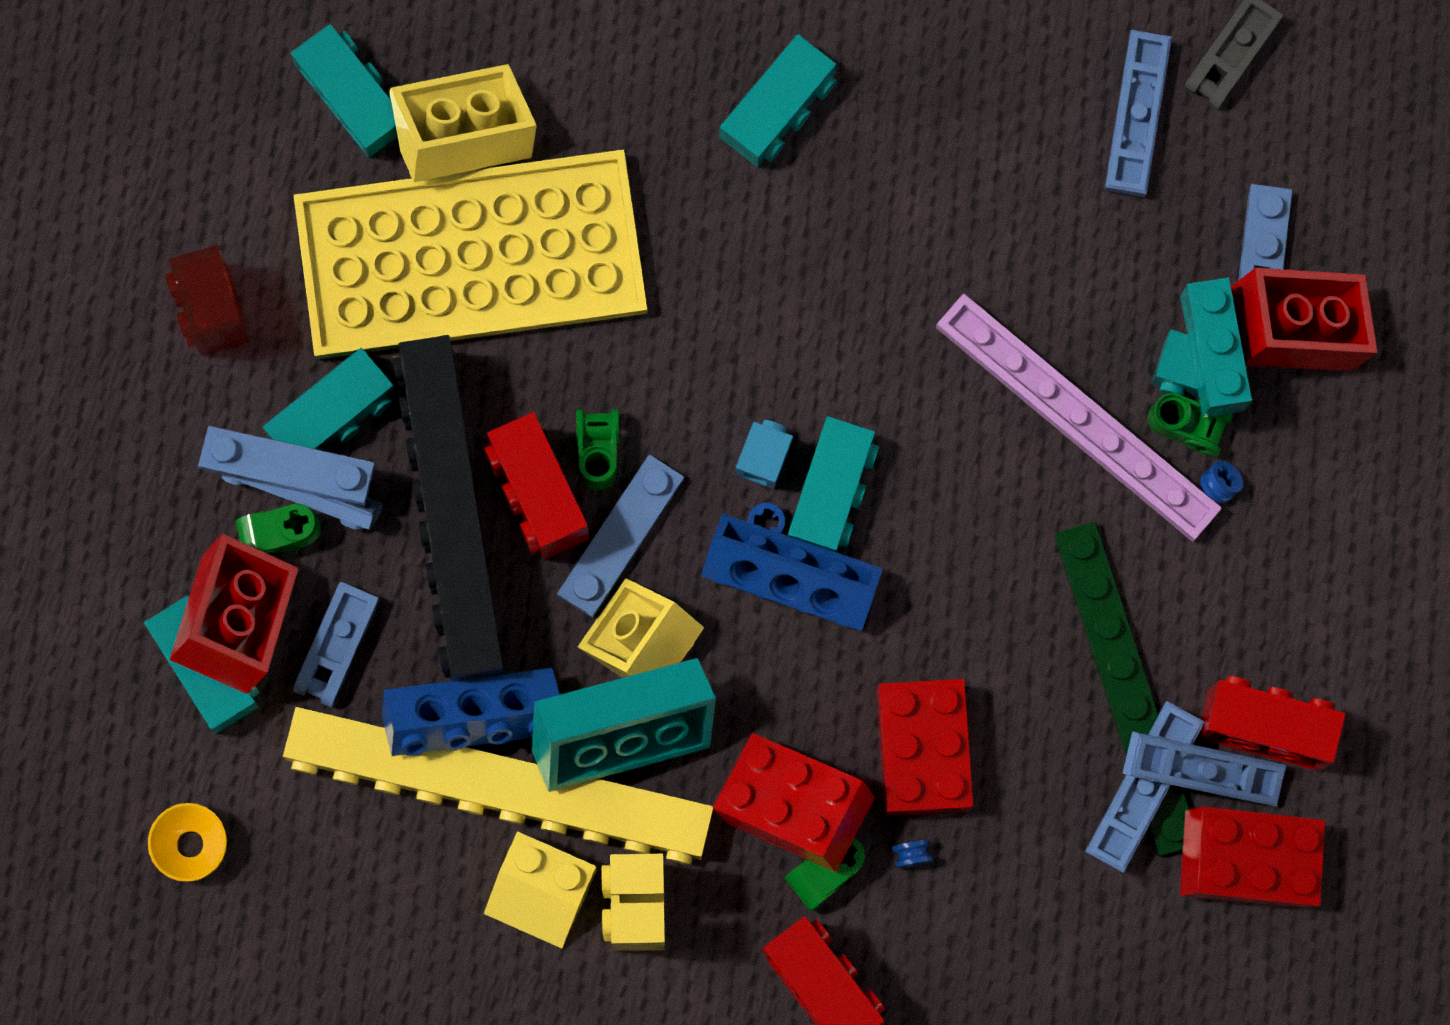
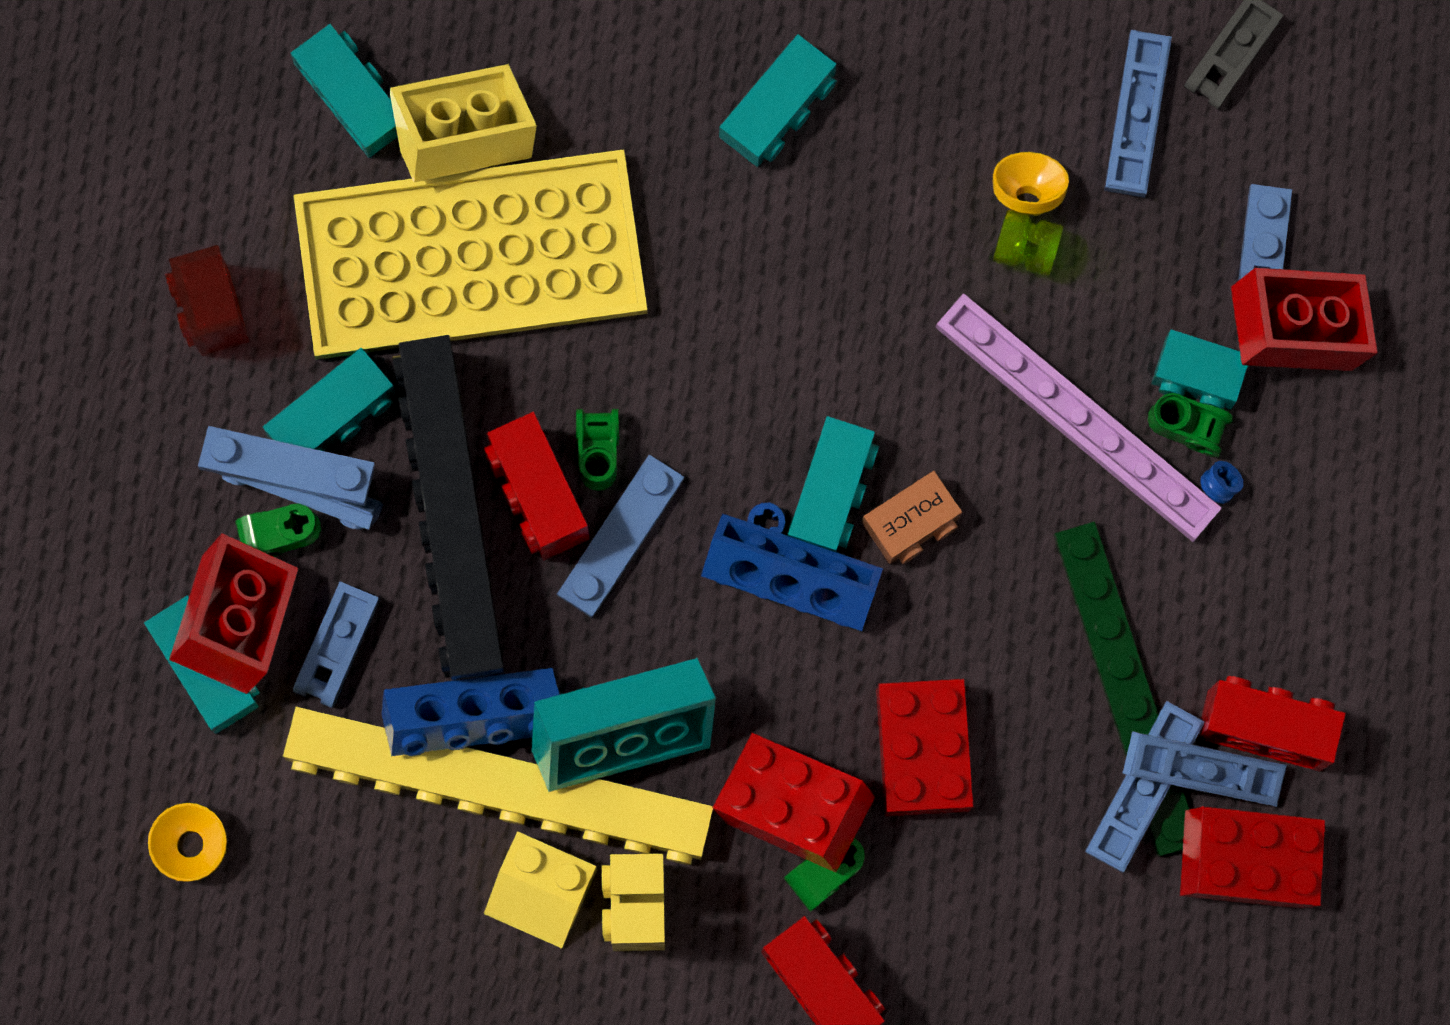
light yellow slope [578,578,704,678] -> none
dark azure brick [735,420,793,489] -> none
blue bush [892,840,934,868] -> none
teal brick [1180,278,1252,418] -> none
none -> nougat brick [862,471,962,564]
none -> yellow piece [992,152,1069,216]
none -> clear neon green wheel [992,209,1064,278]

